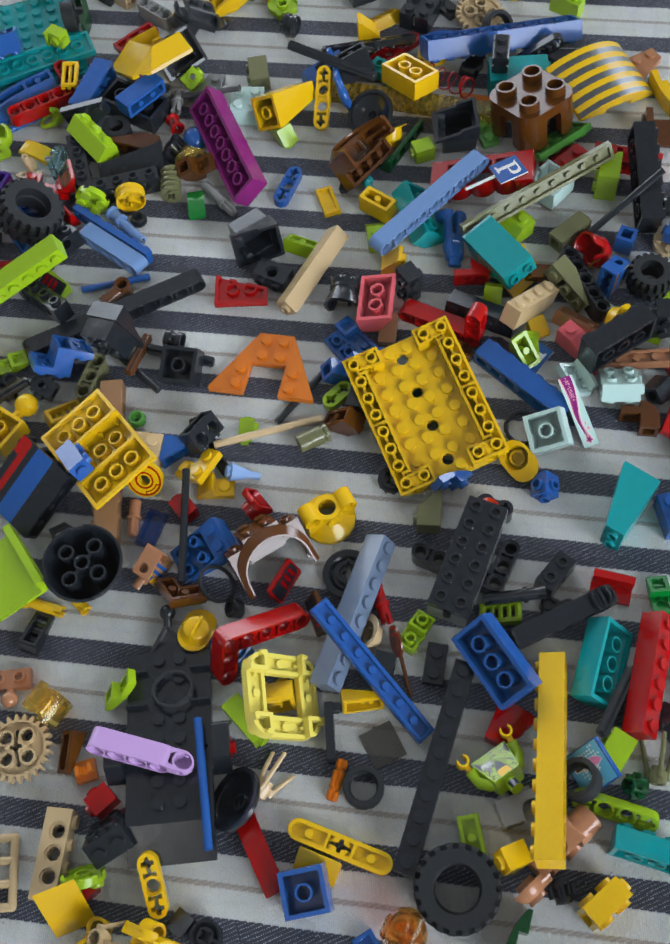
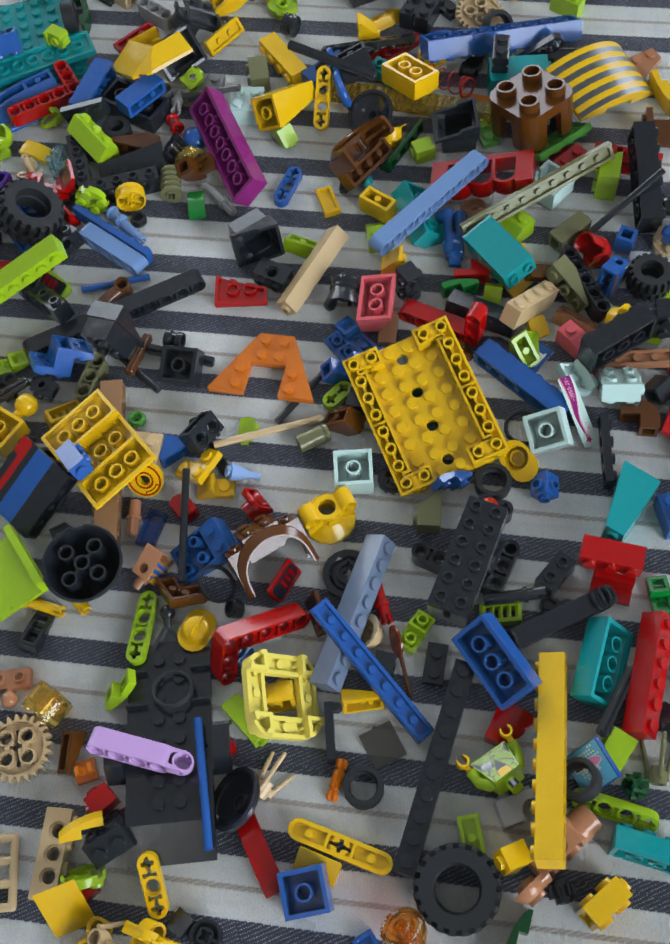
yellow tile [61,61,79,90] -> none
blue piece [465,155,528,191] -> none
none -> yellow slope [58,810,104,844]
none -> lime beam [126,591,159,666]
none -> yellow plate [203,16,245,57]
none -> yellow brick [258,32,307,85]
none -> light aqua brick [333,448,374,495]
none -> green slope [440,278,479,299]
none -> nougat hair [460,198,487,219]
none -> black tyre [474,463,512,501]
none -> red slope [578,534,647,578]
none -> black plate [597,412,617,489]

